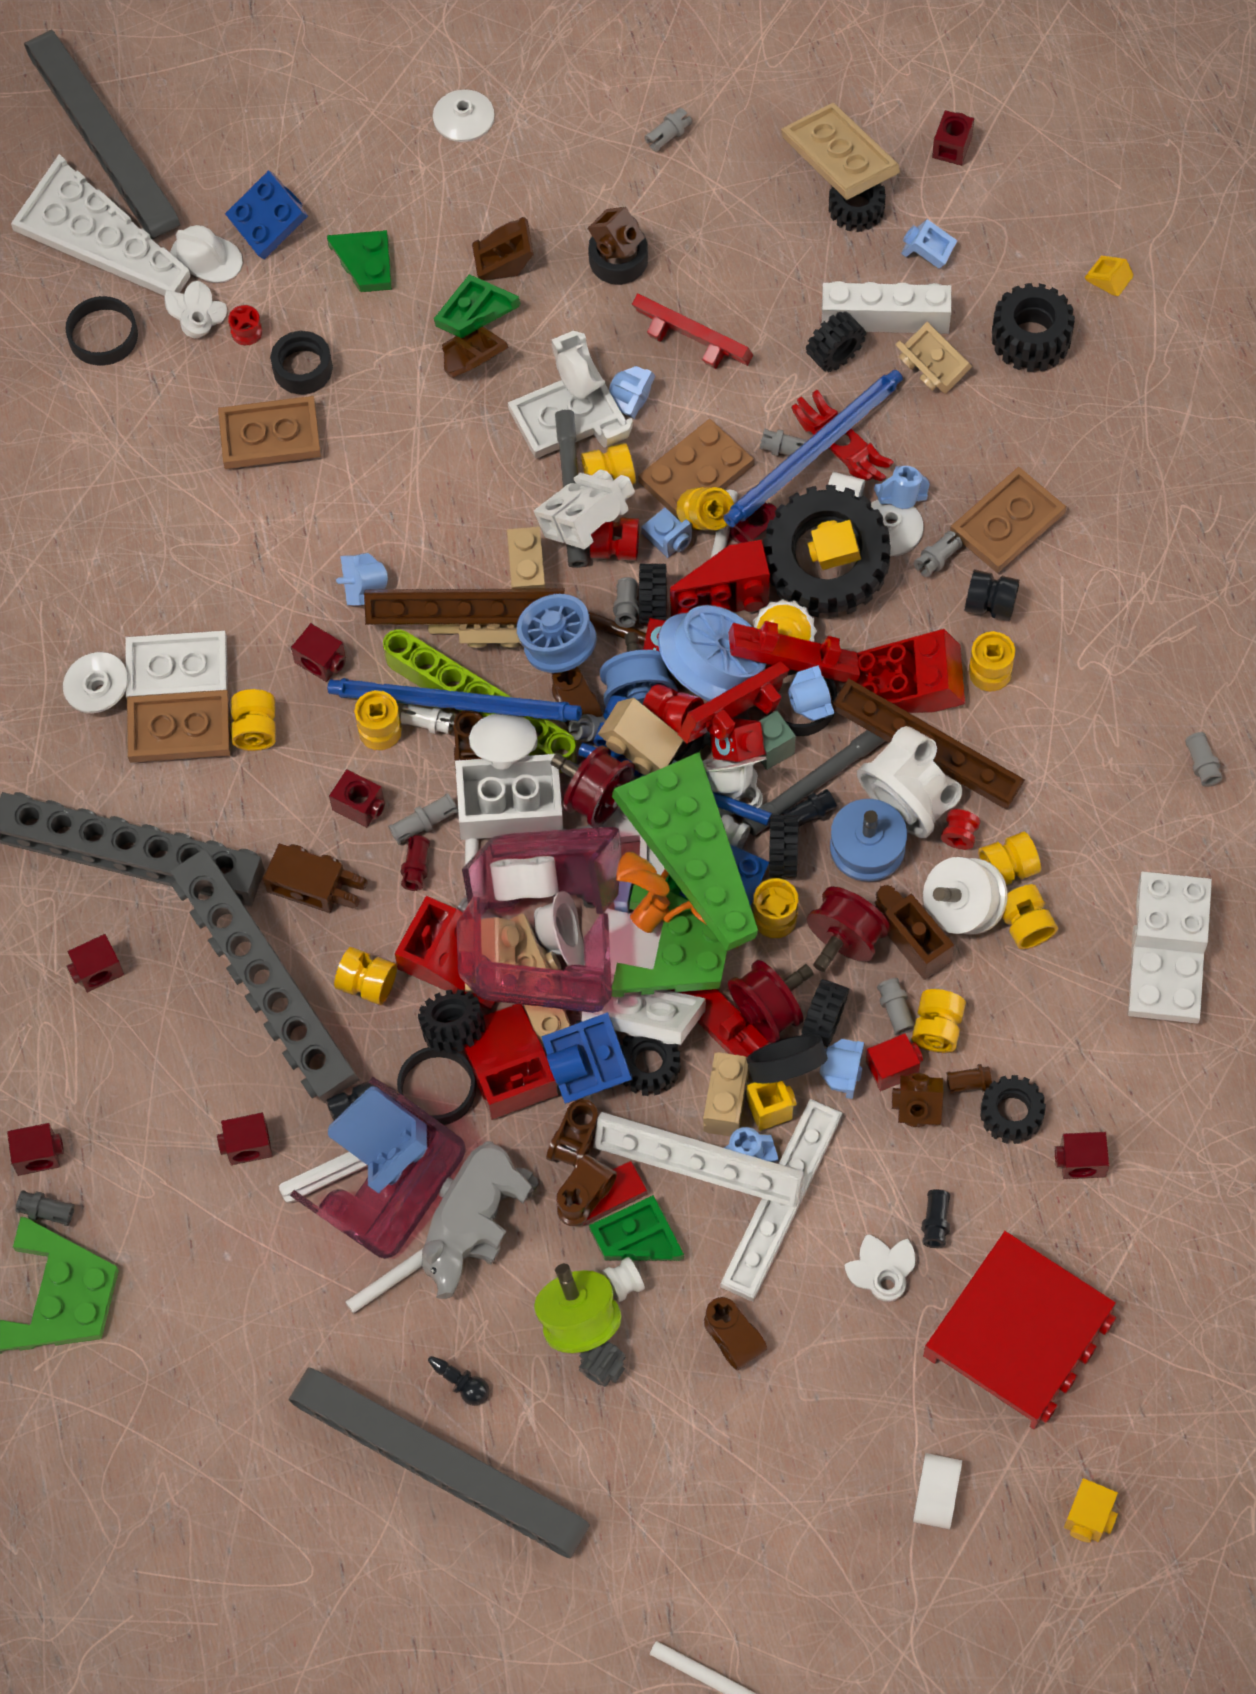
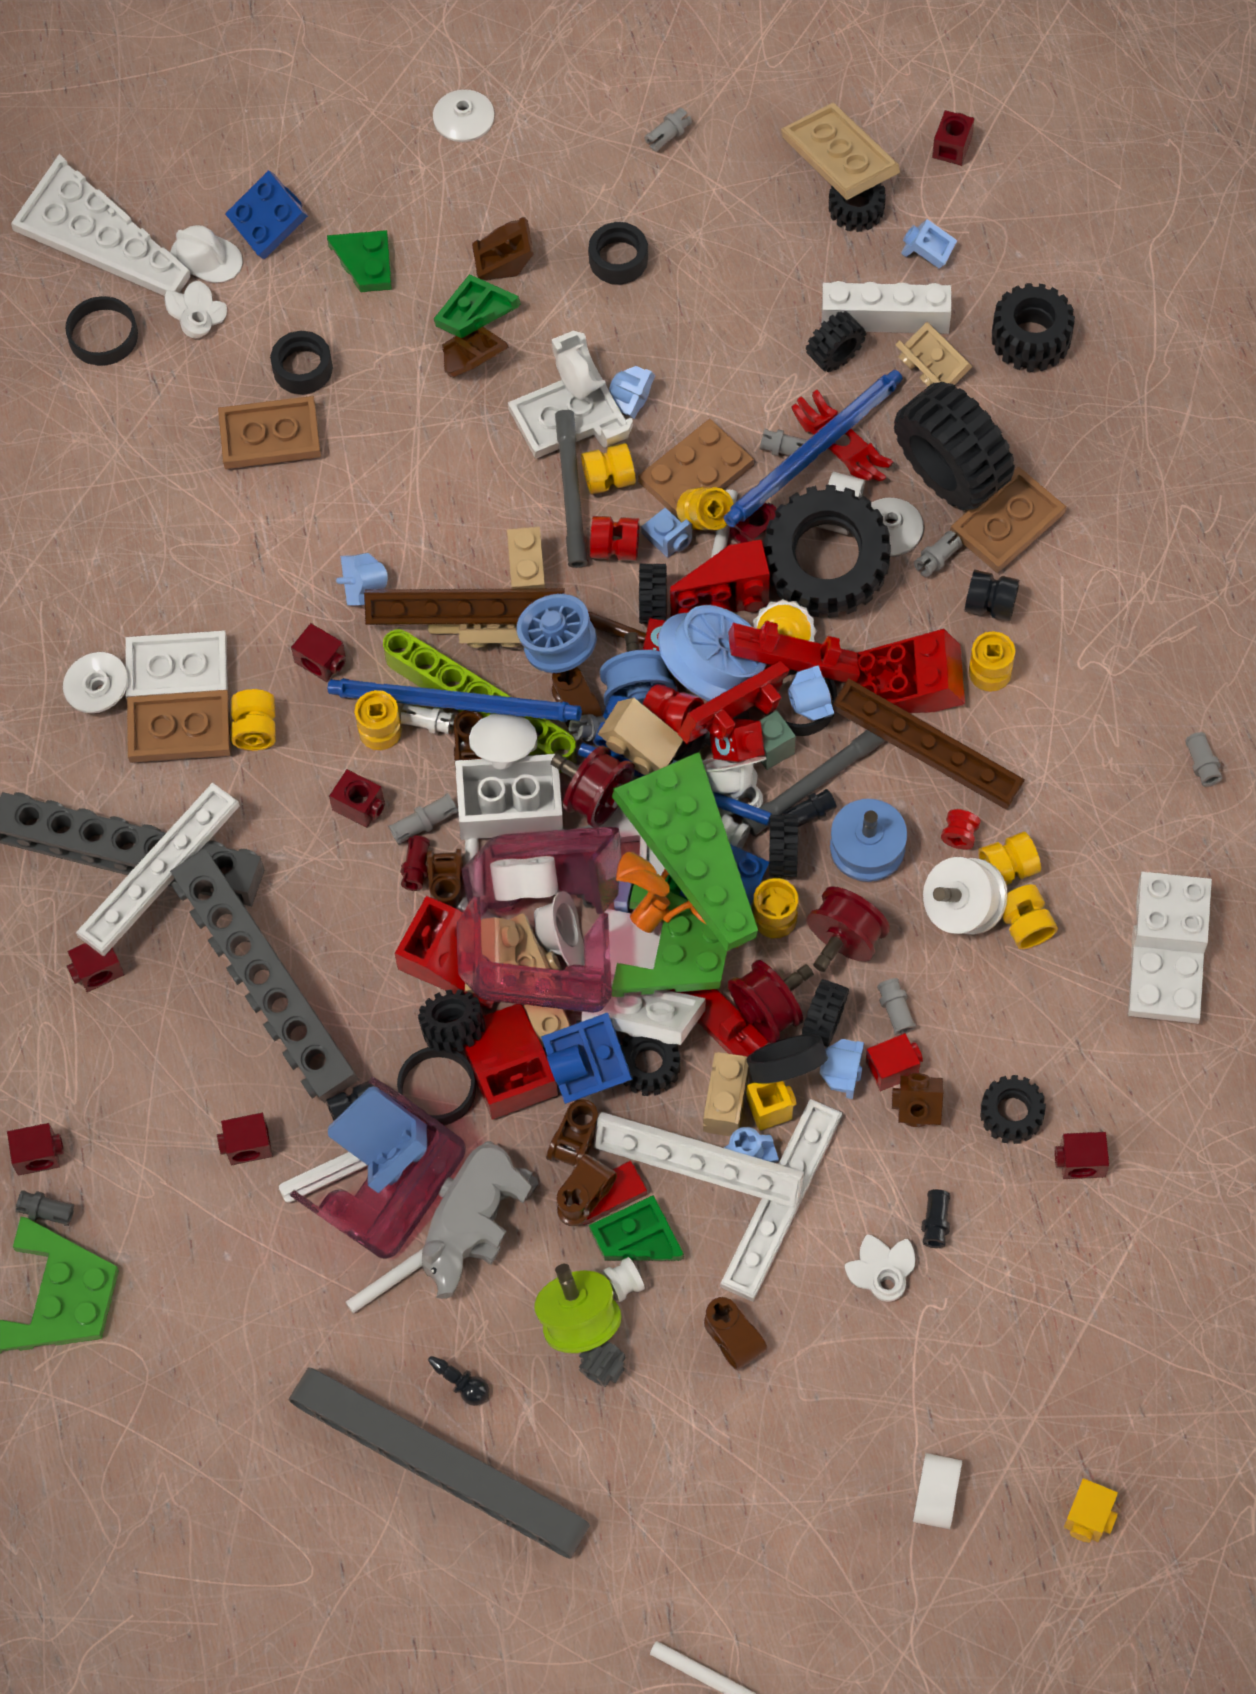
dark grey beam [24,29,180,239] -> none
red wheel [228,305,262,346] -> none
reddish brown hinge [263,843,368,913] -> none
yellow wheel [334,947,397,1005] -> none
white hips [534,469,635,549] -> none
reddish brown brick [587,207,645,259] -> none
light grey pin [613,577,639,628] -> none
red hinge [632,293,753,369] -> none
yellow brick [808,520,861,570] -> none
white piece [857,726,962,838] -> none
light blue piece [874,466,930,509] -> none
reddish brown hinge [875,885,954,980] -> none
yellow wheel [911,989,966,1053] -> none
red panel [923,1231,1117,1430] -> none
reddish brown pin [946,1064,992,1095] -> none
yellow slope [1085,255,1133,296] -> none
none -> white tile [76,783,240,956]
none -> reddish brown piece [427,849,463,909]
none -> black tyre [894,382,1015,510]

